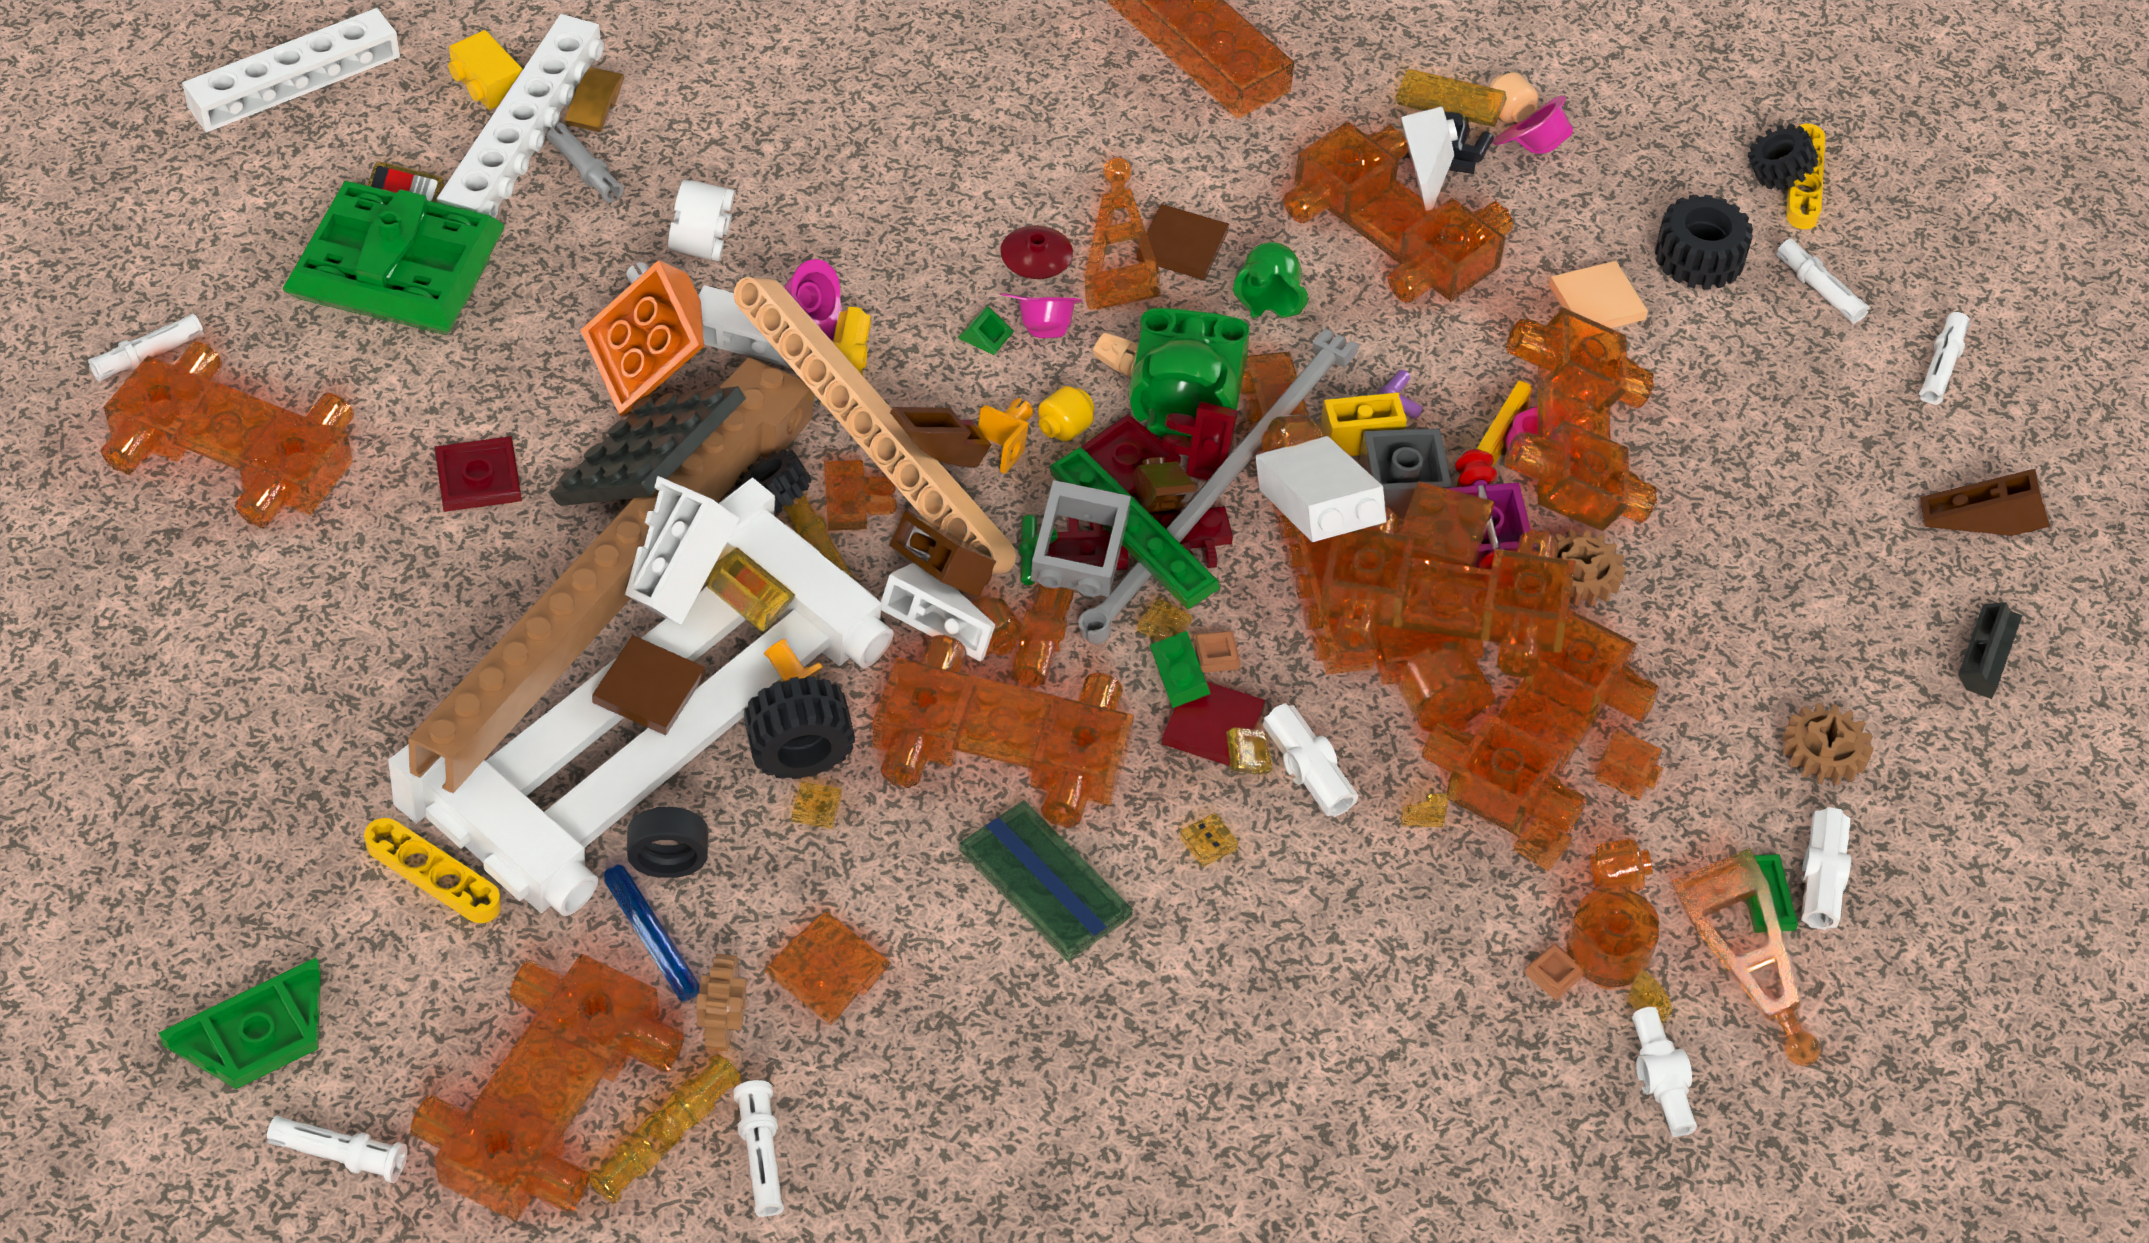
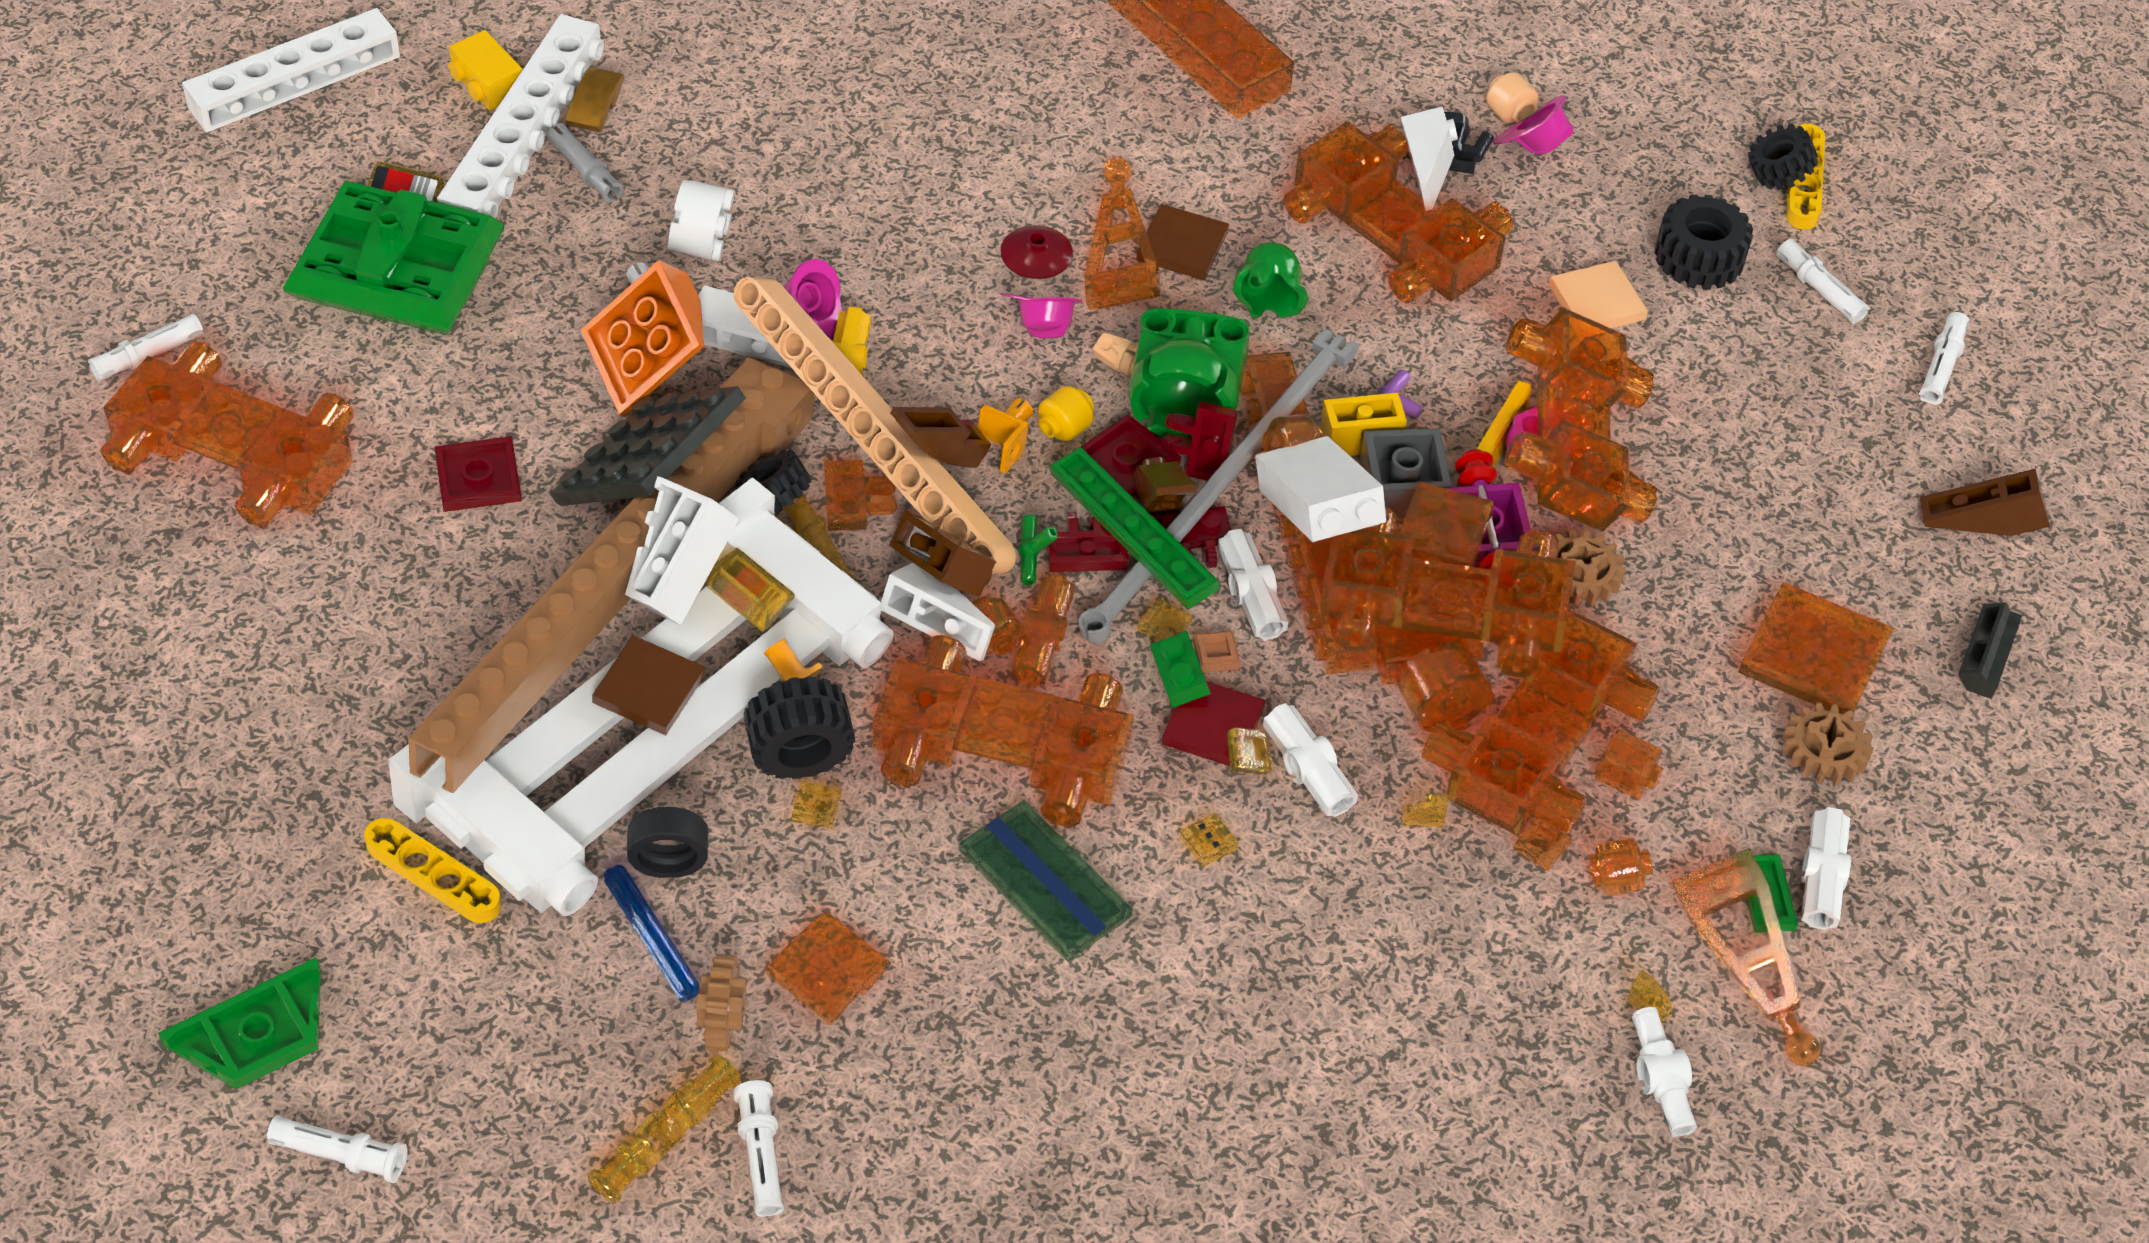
clear orange piece [410,953,684,1222] -> none
green slope [957,306,1014,355] -> none
light grey window [1031,480,1131,597] -> none
clear yellow plate [1395,69,1507,127] -> none
nougat tile [1524,943,1586,1000] -> none
clear orange brick [1566,888,1659,990] -> none
none -> white piece [1217,529,1288,641]
none -> clear orange plate [1738,582,1894,715]

